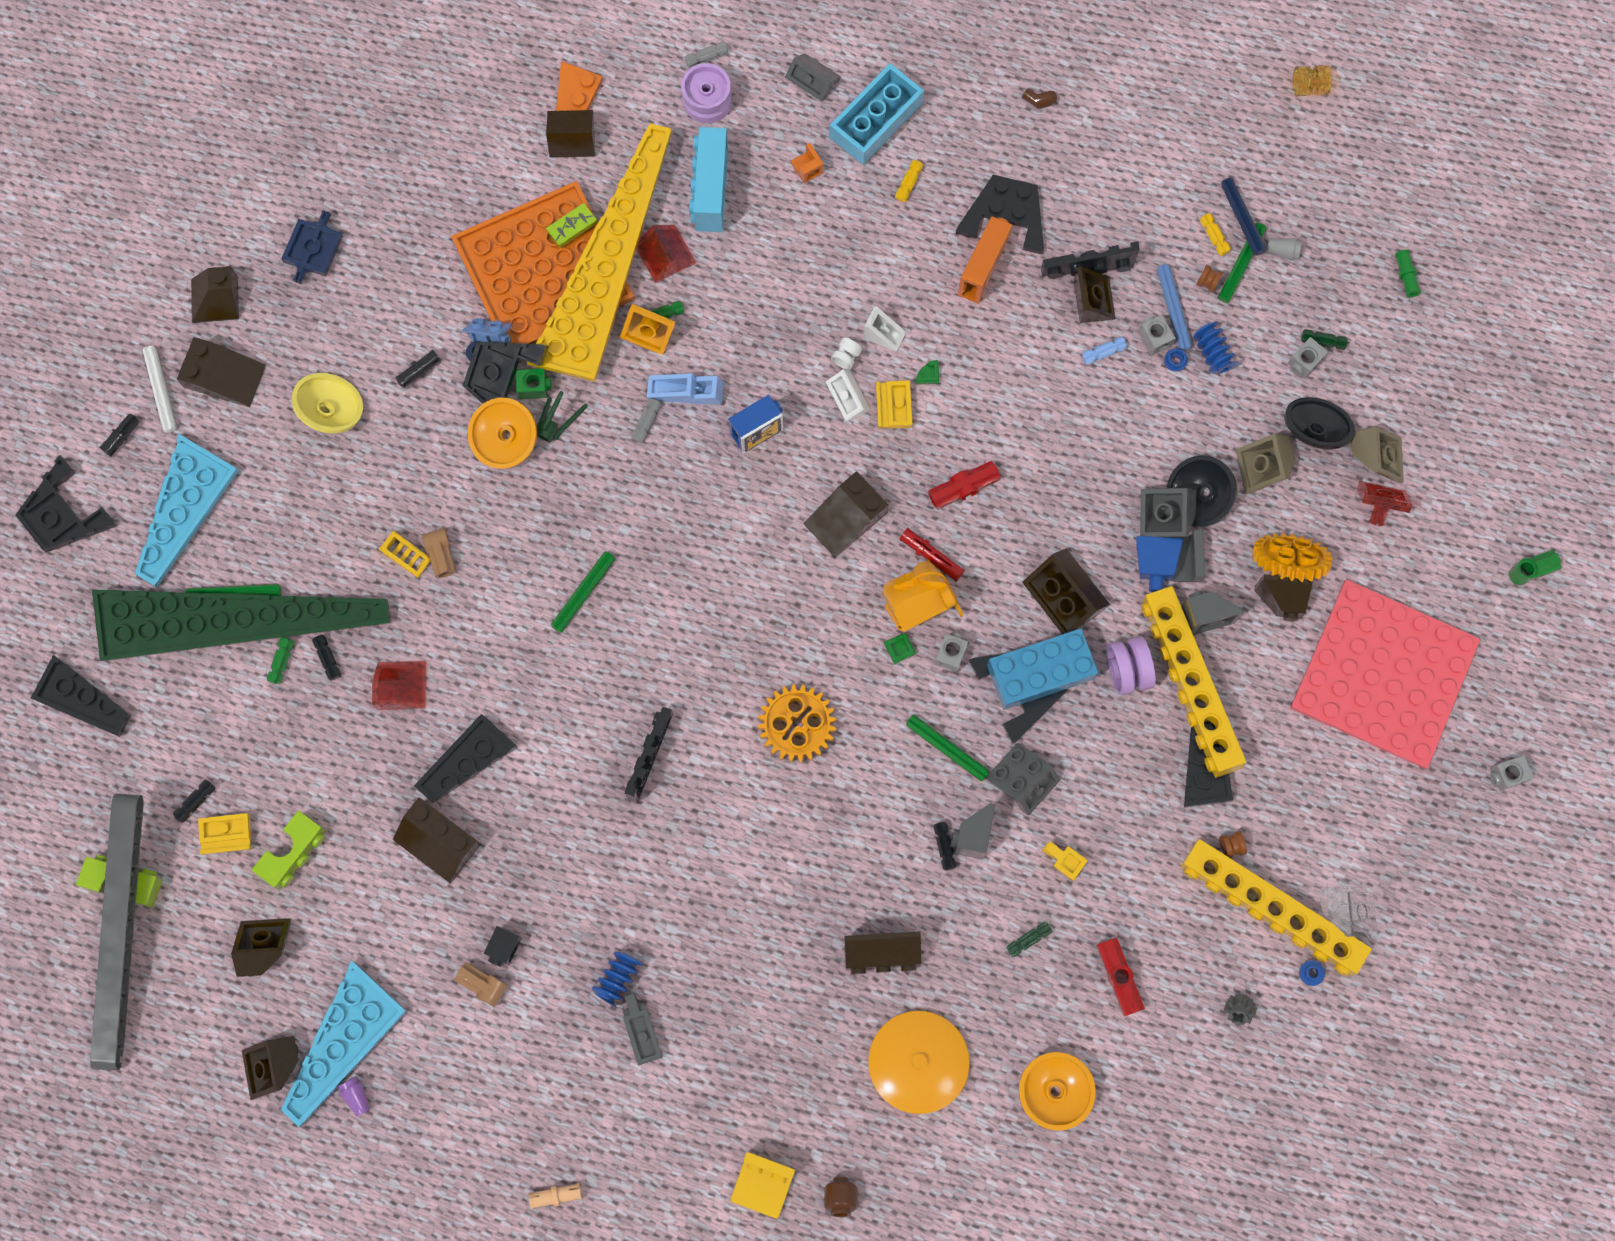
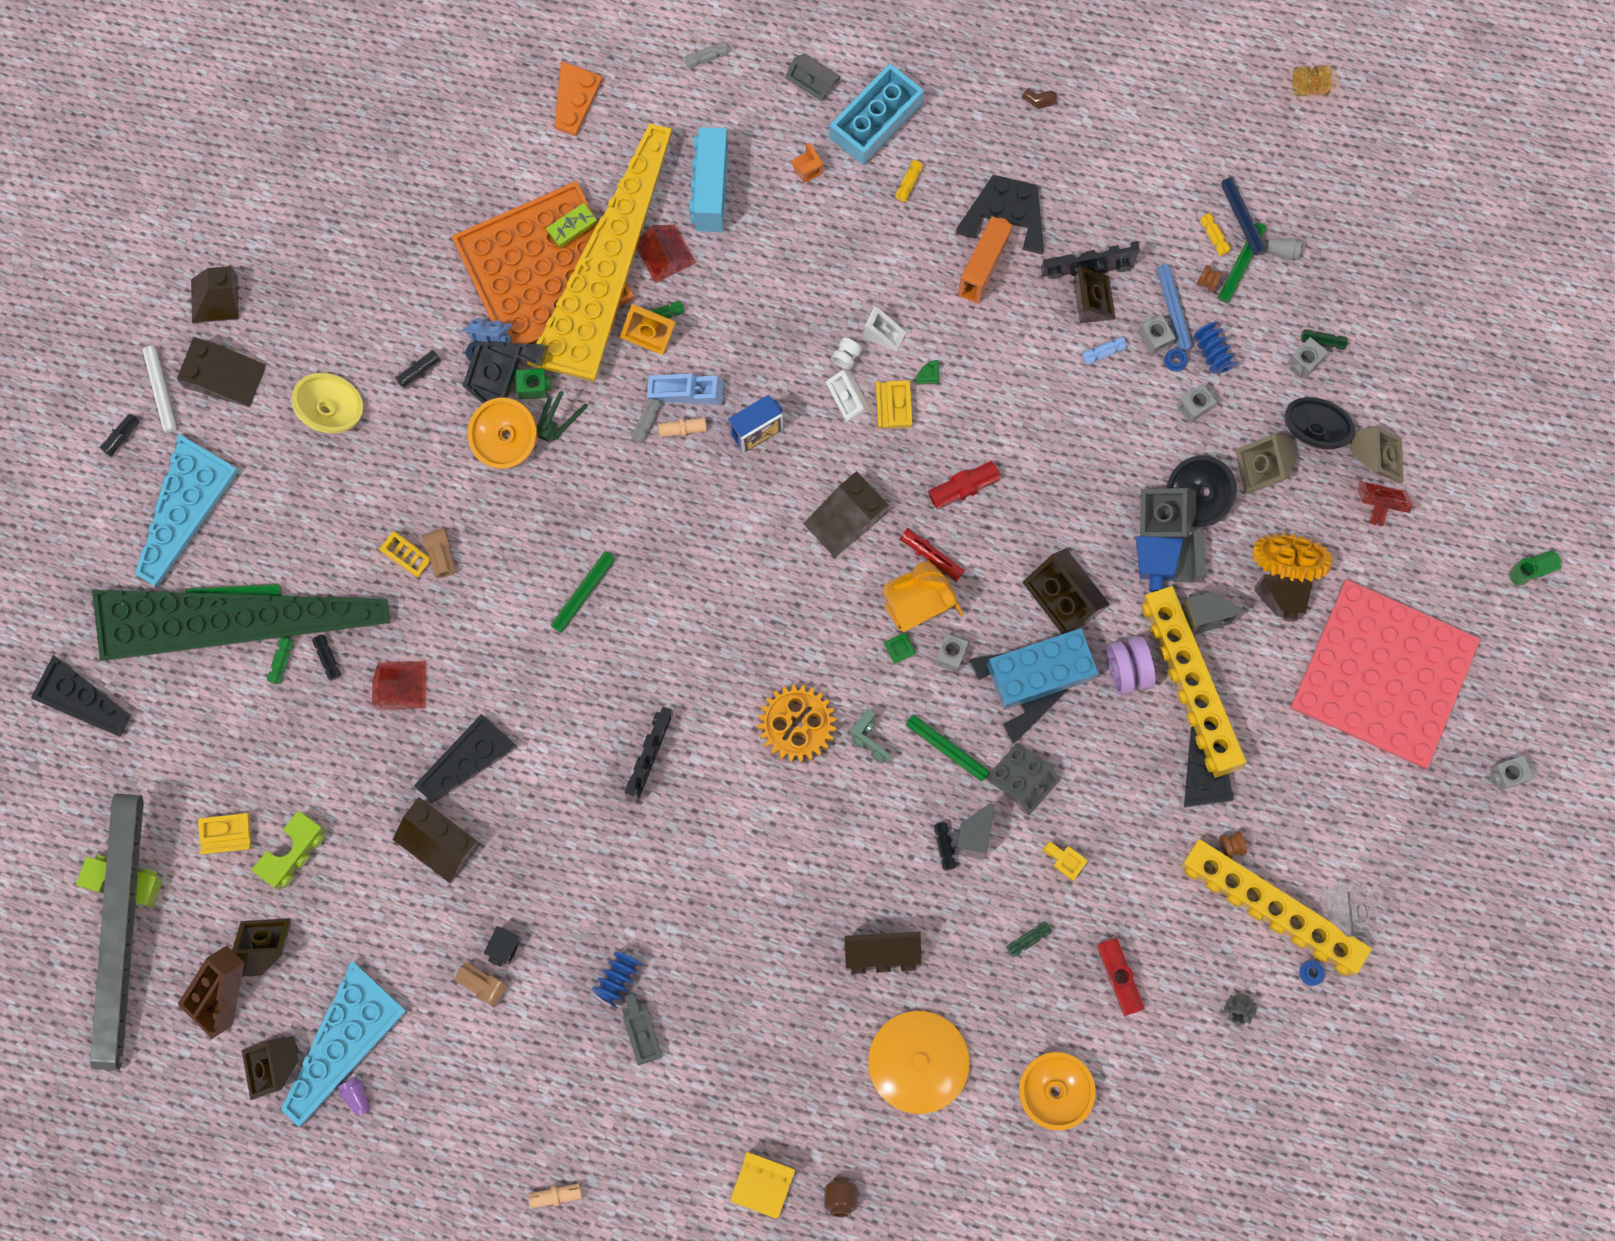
black wing [15,455,117,552] -> none
black axle [173,779,215,822] -> none
dark blue plate [281,210,343,284] -> none
dark brown slope [546,110,595,158] -> none
lavender wheel [681,63,732,123] -> none
green pin [1395,249,1421,298] -> none
none -> reddish brown wedge [178,945,244,1039]
none -> light nougat pin [658,417,706,438]
none -> sand green bracket [850,708,892,764]
none -> light grey brick [1177,384,1217,424]

